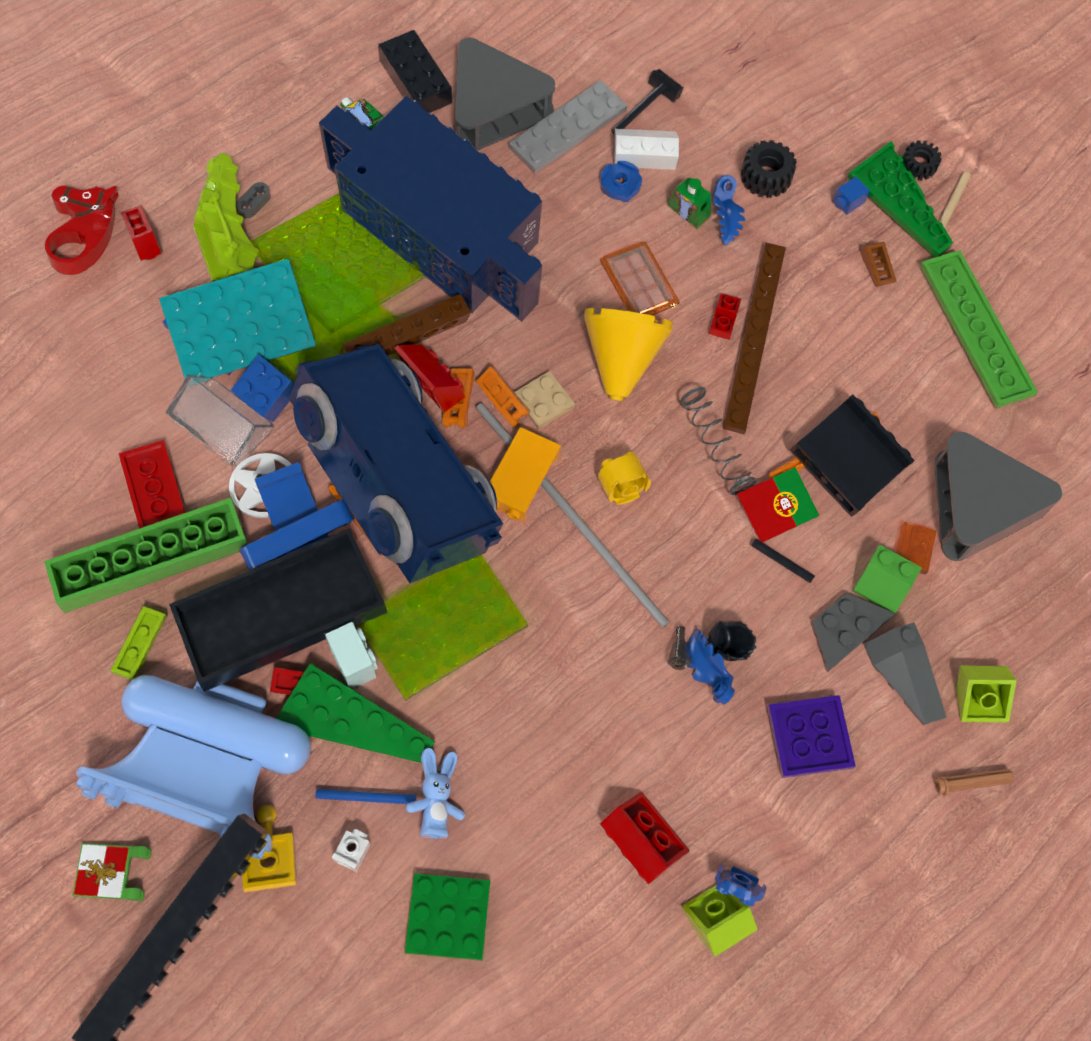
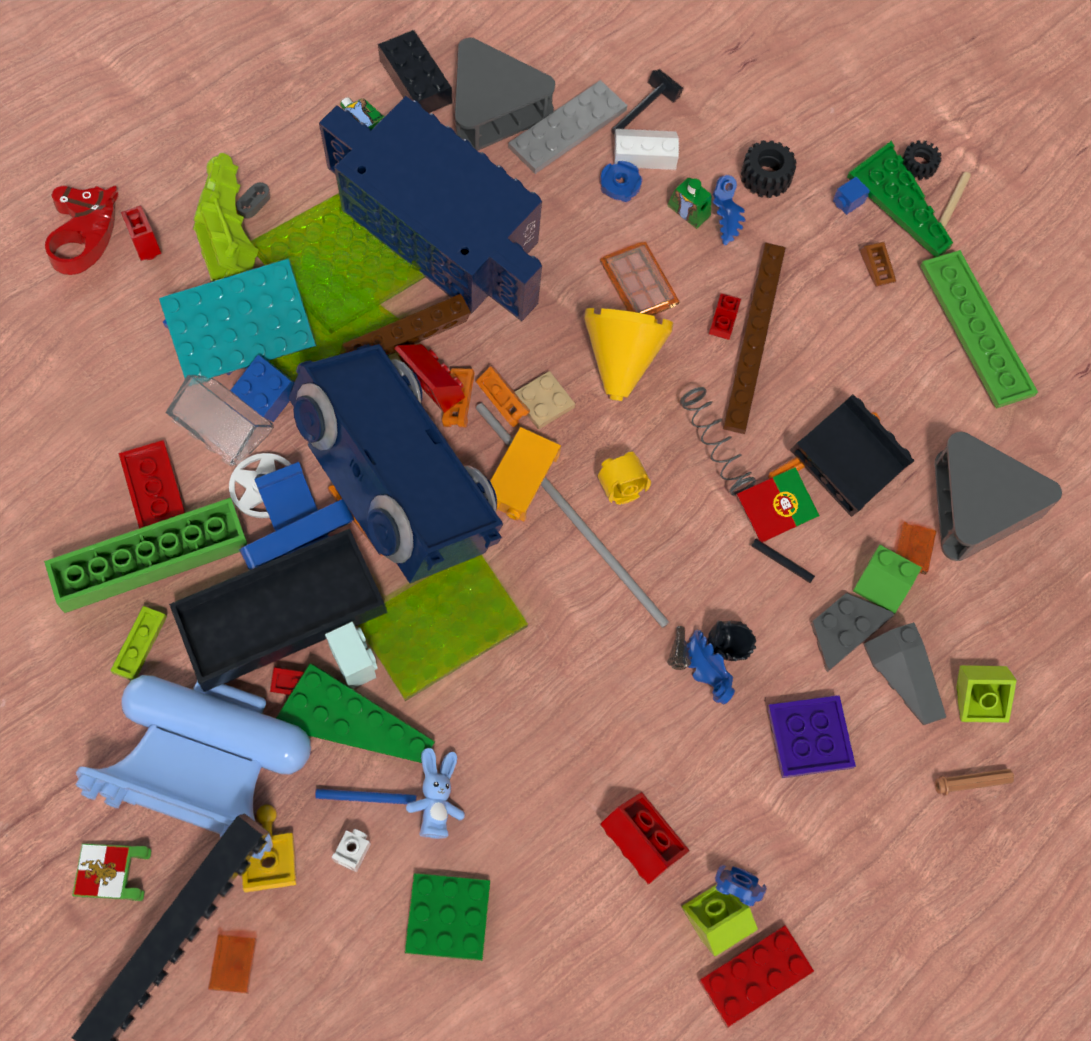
none -> clear orange plate [208,935,257,994]
none -> red plate [698,925,815,1028]

